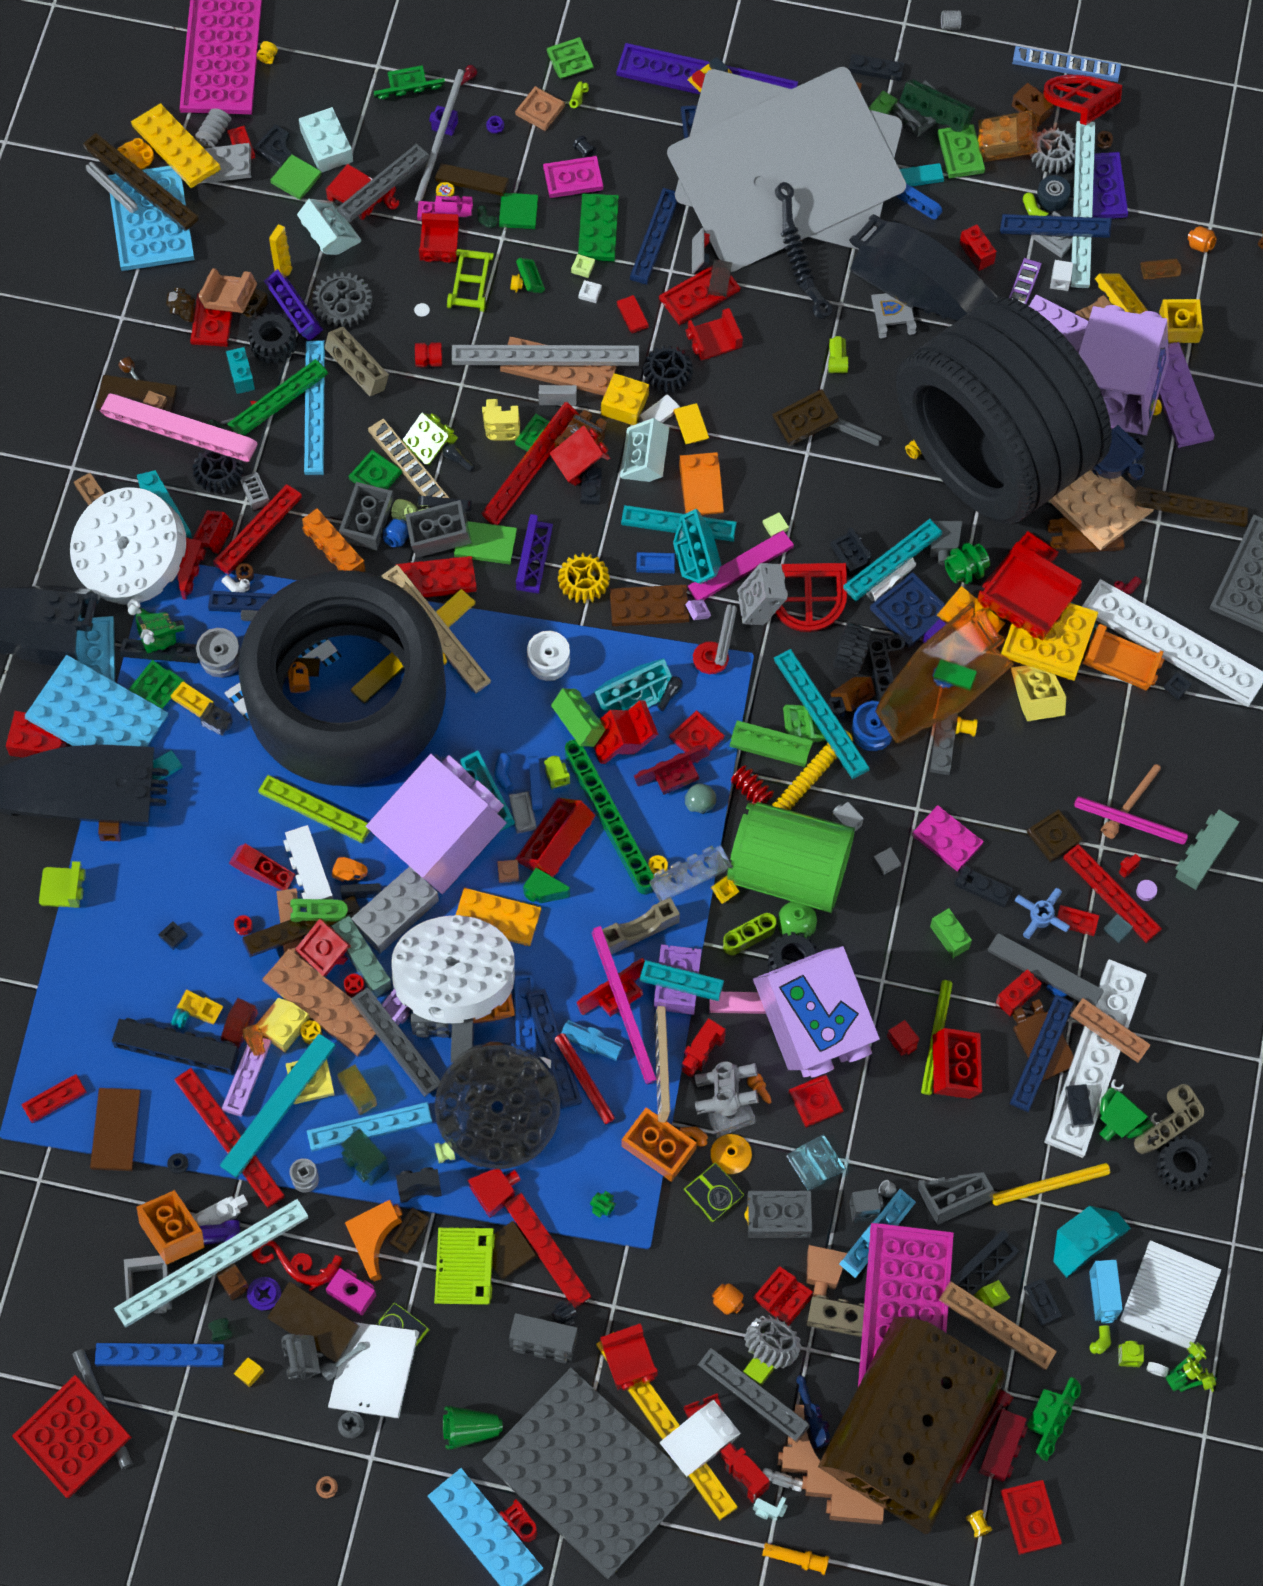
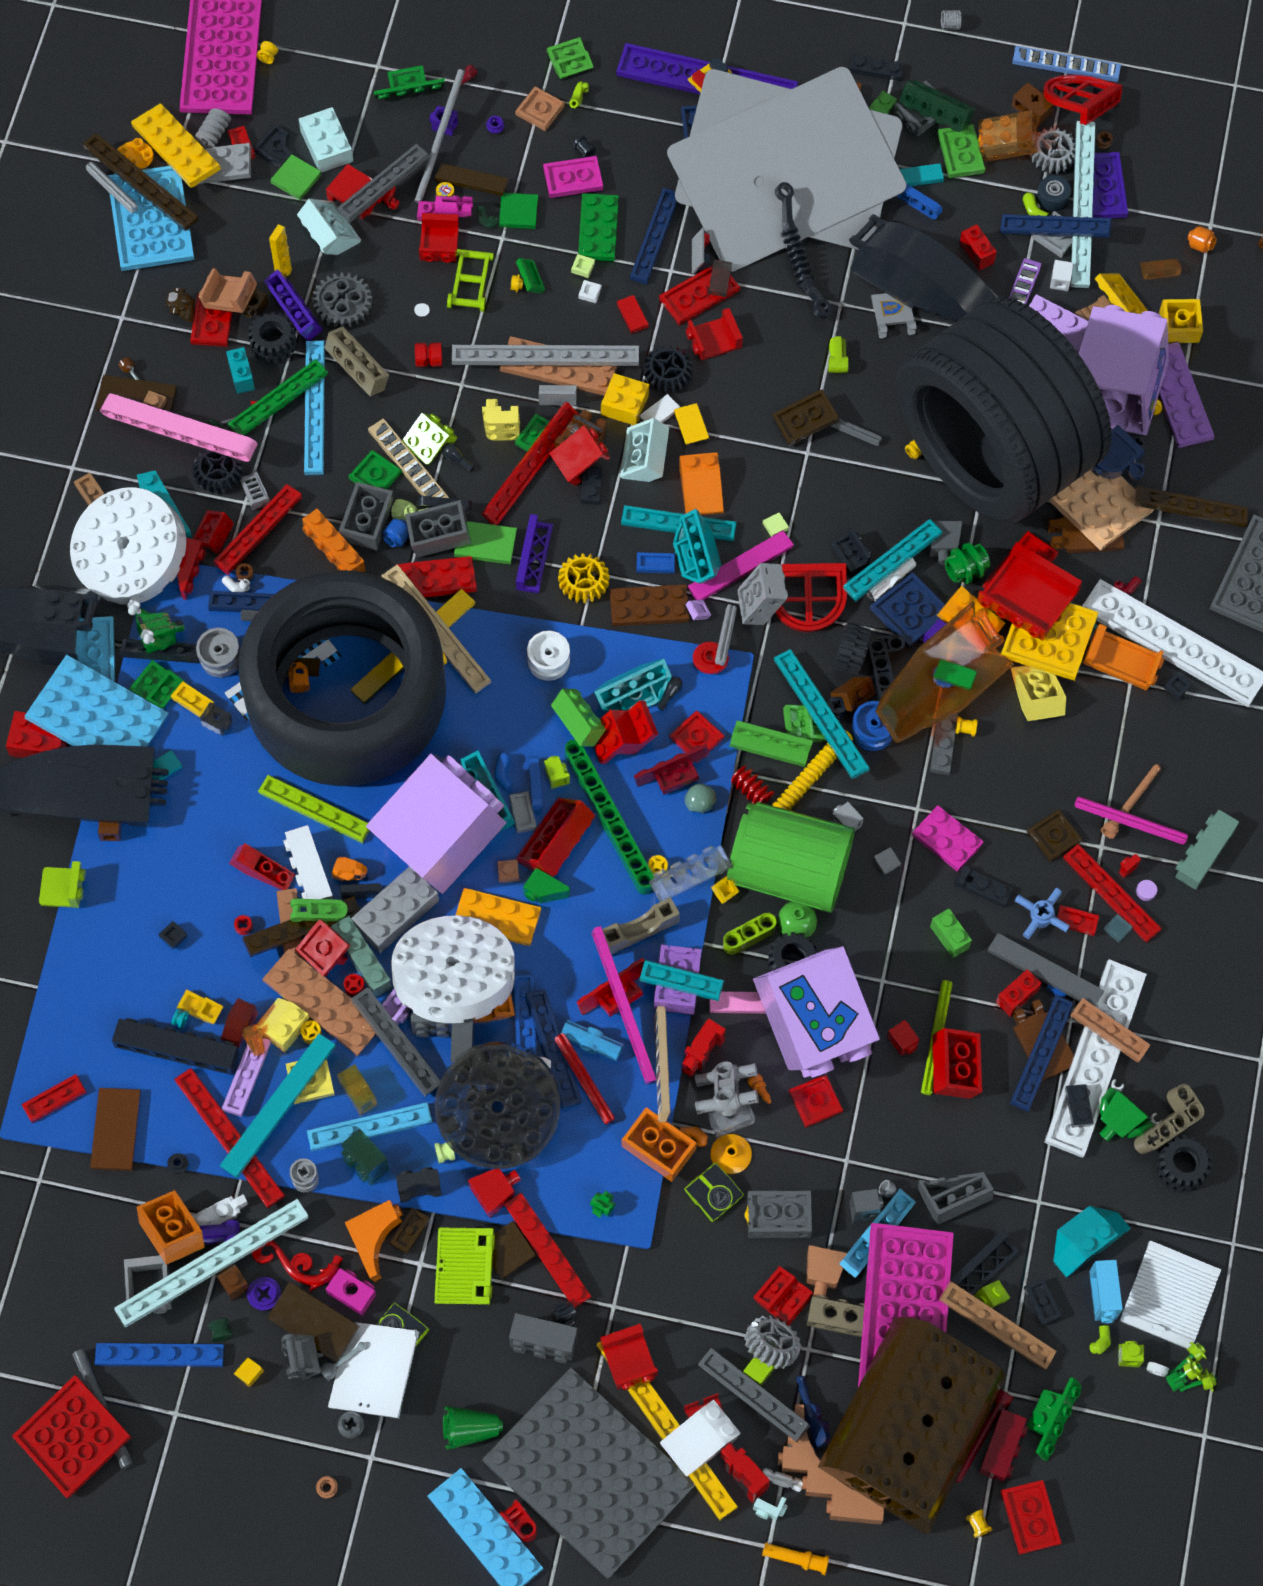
orange head [712,1283,744,1315] -> none
clear light blue slope [786,1135,846,1191] -> none
yellow axle [992,1163,1110,1206] -> none

